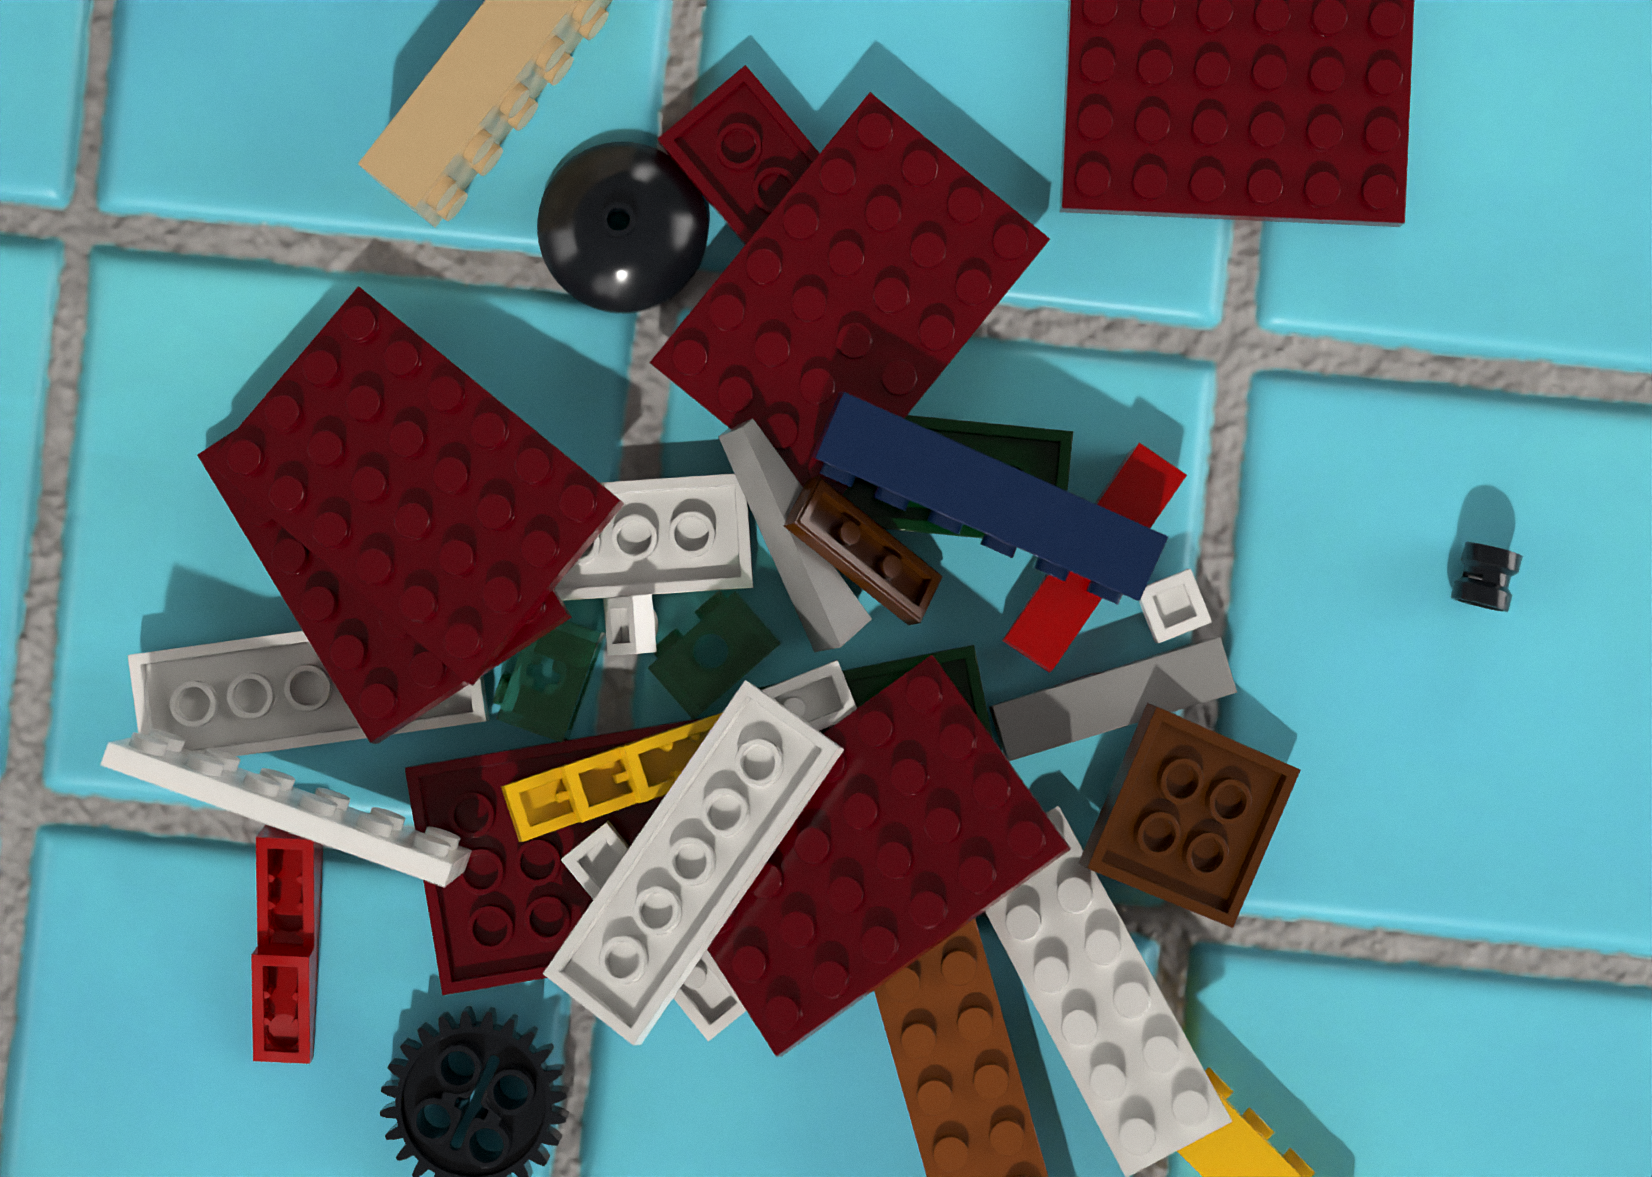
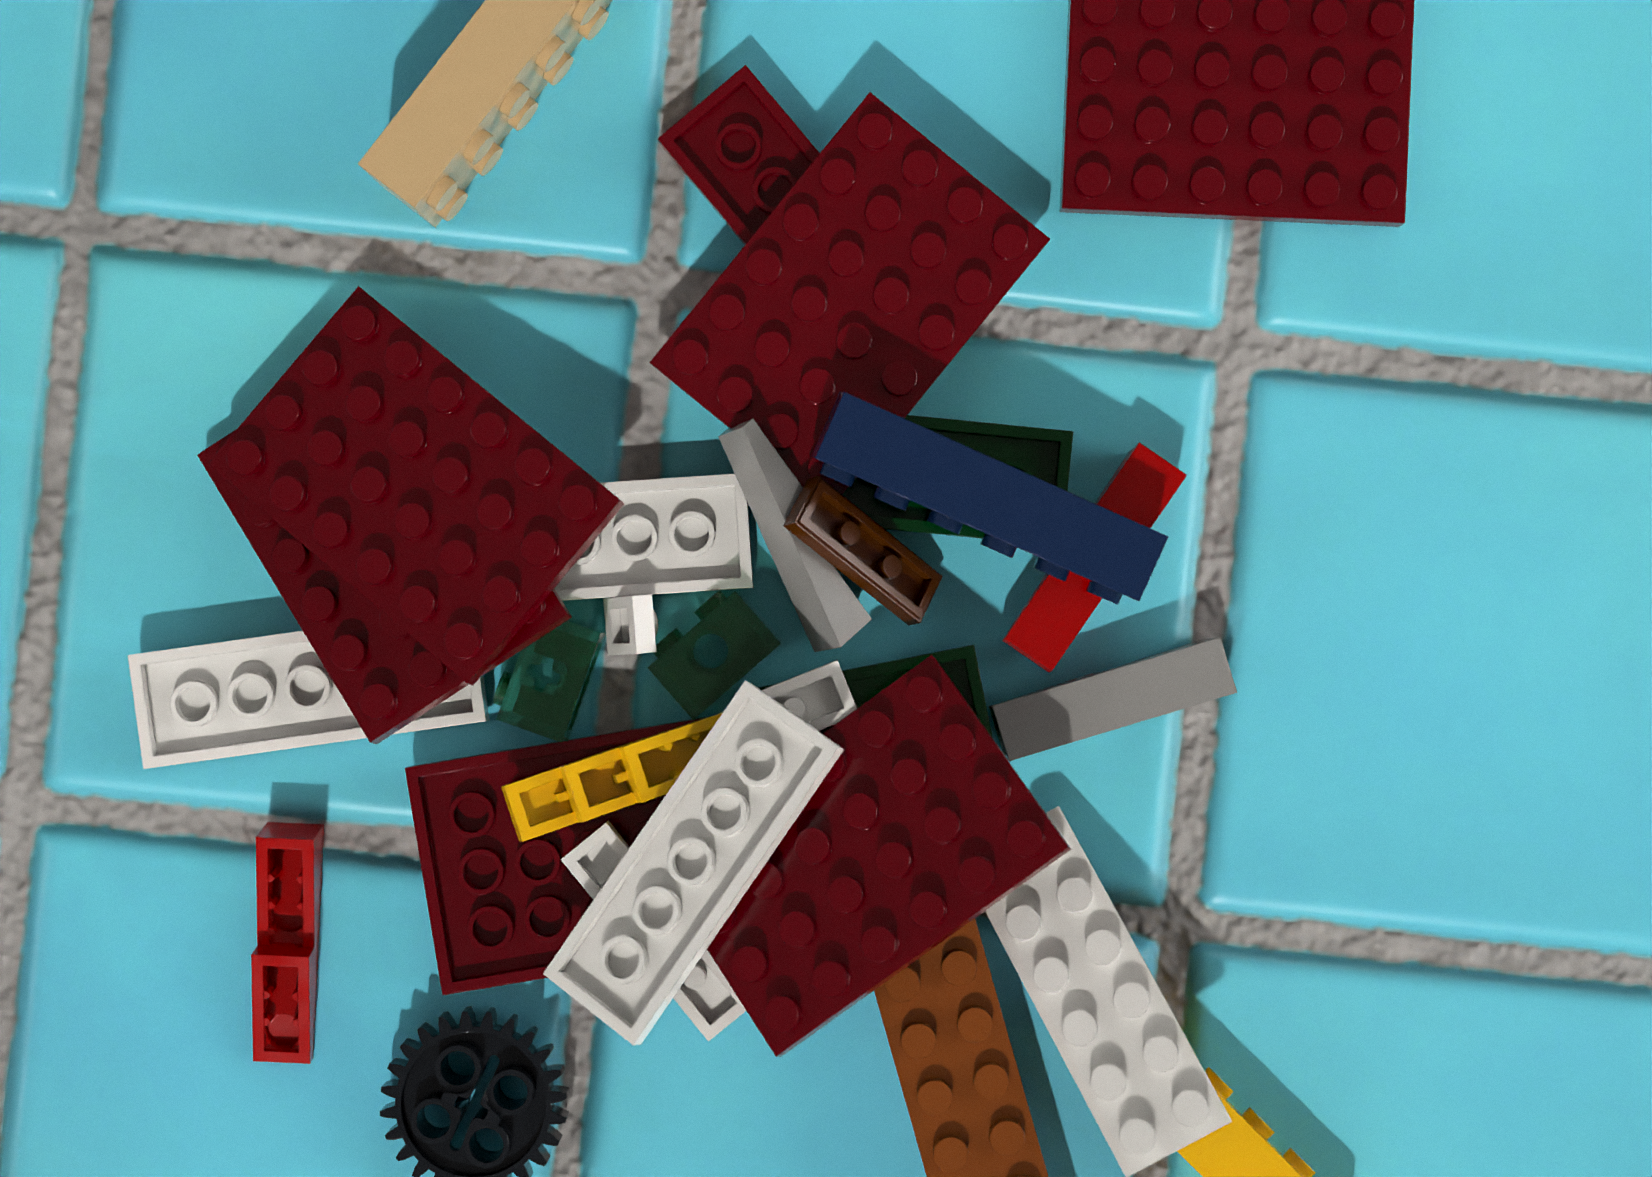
white plate [100,729,472,887] -> none
black dish [537,142,708,314] -> none
reddish brown plate [1079,703,1301,928] -> none
white plate [1139,569,1212,643] -> none
black wheel [1450,542,1523,612] -> none

